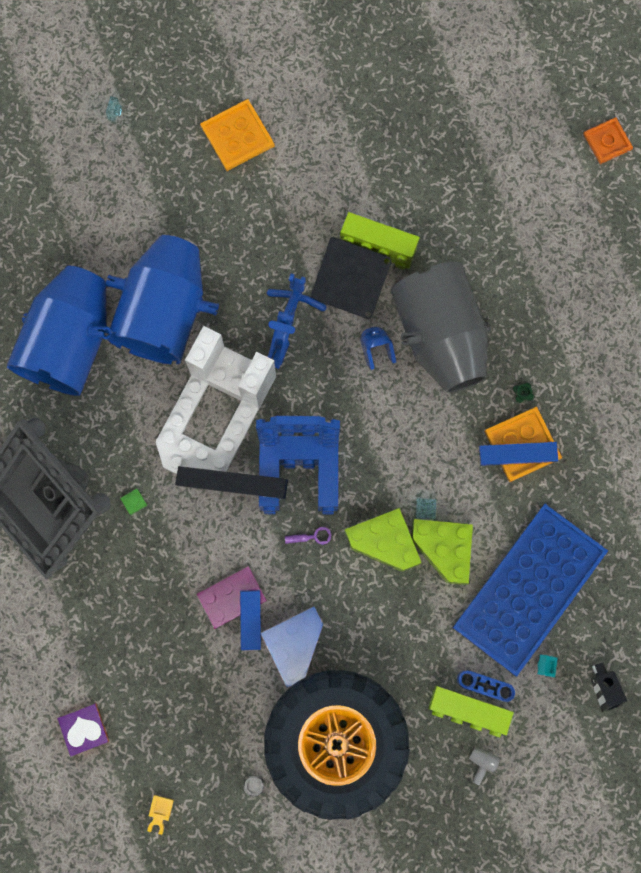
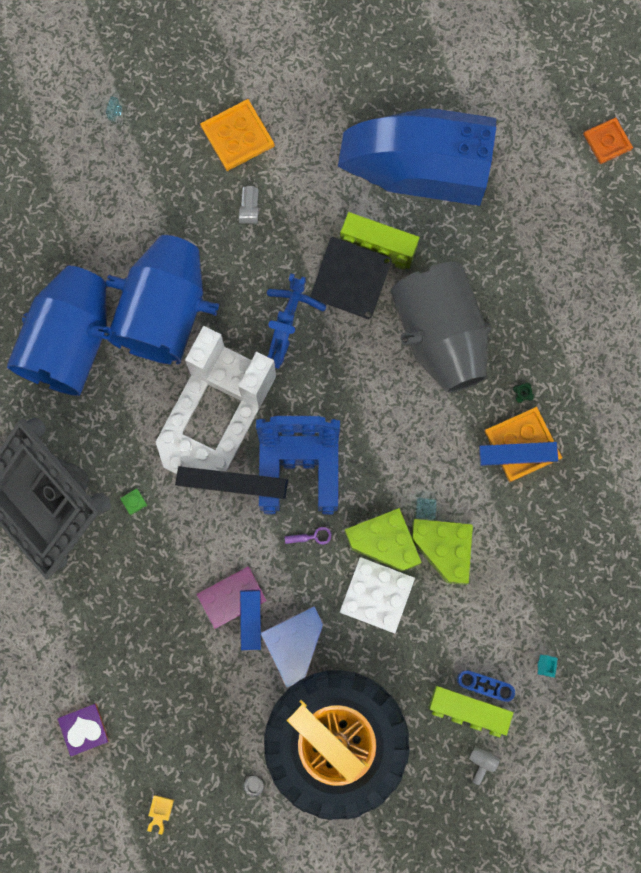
blue piece [360,327,396,370] -> none
blue plate [452,504,608,677] -> none
black torso [591,663,627,712] -> none
none -> light grey piece [239,186,259,224]
none -> yellow piece [287,700,369,783]
none -> blue windscreen [338,109,496,206]
none -> white plate [340,557,415,634]

